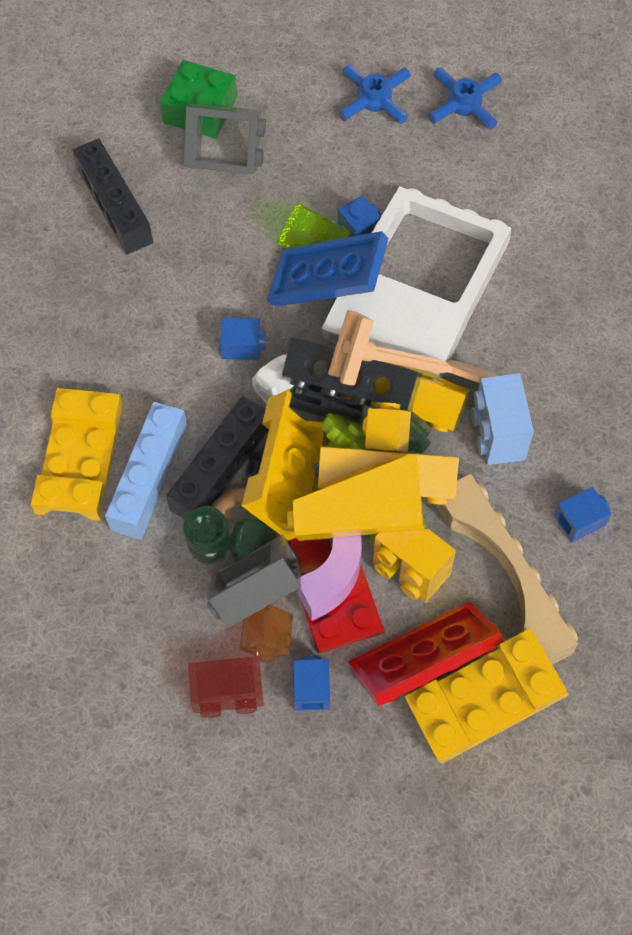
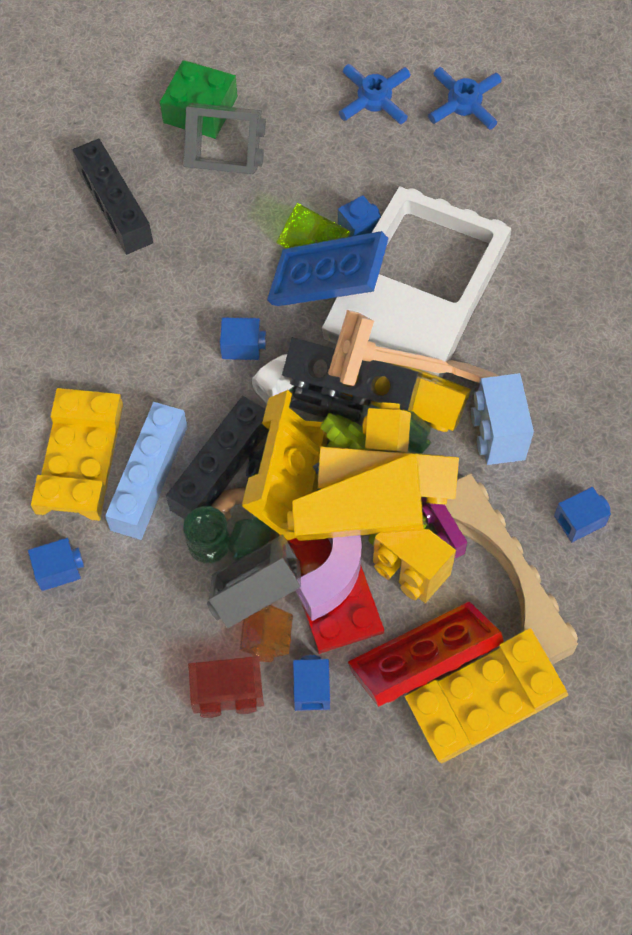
none -> blue brick [28,538,84,591]
none -> magenta hinge [421,496,468,559]

